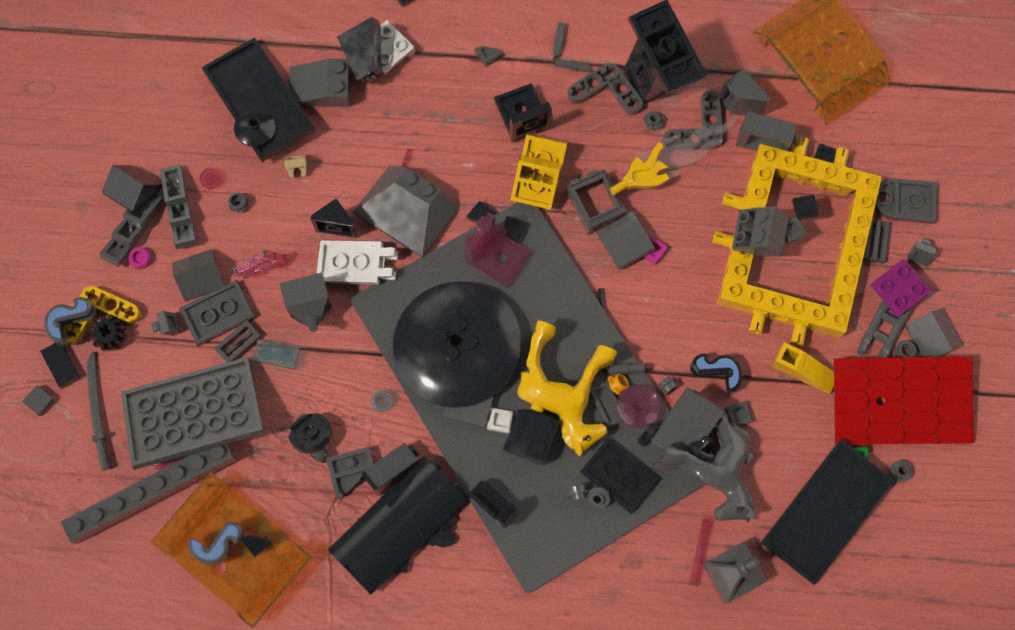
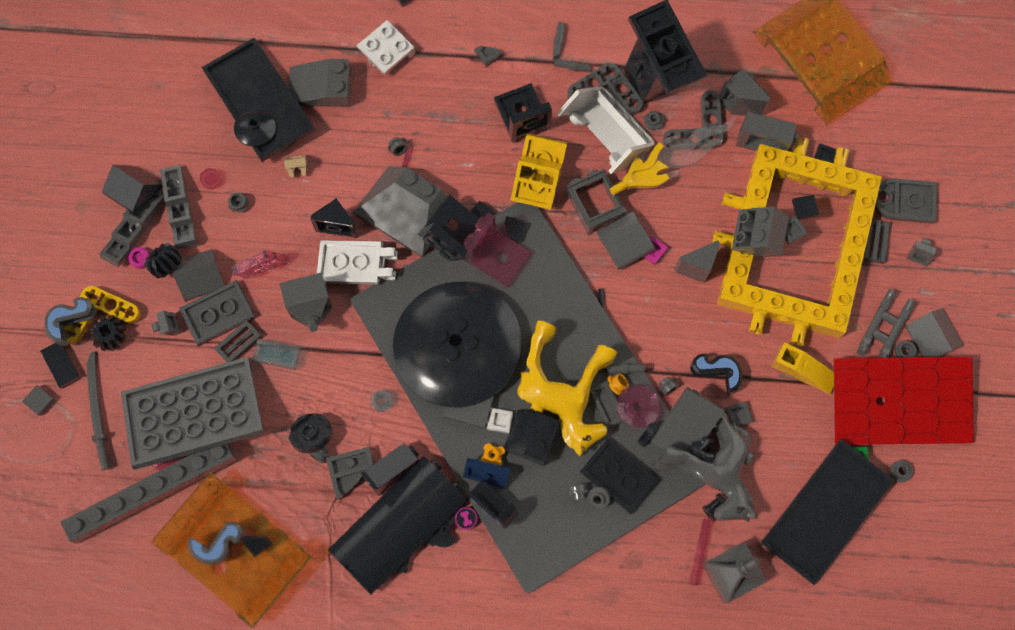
black slope [337,17,382,84] -> none
magenta bracket [870,258,932,317] -> none
none -> black gear [144,243,182,279]
none -> dark grey plate [388,137,408,156]
none -> black bracket [418,195,482,261]
none -> tile [455,507,477,530]
none -> dark blue plate [463,458,510,489]
none -> light orange plate [481,443,505,465]
none -> white windscreen [556,86,654,174]
none -> dark grey slope [674,240,720,283]
none -> black bush [701,493,726,522]

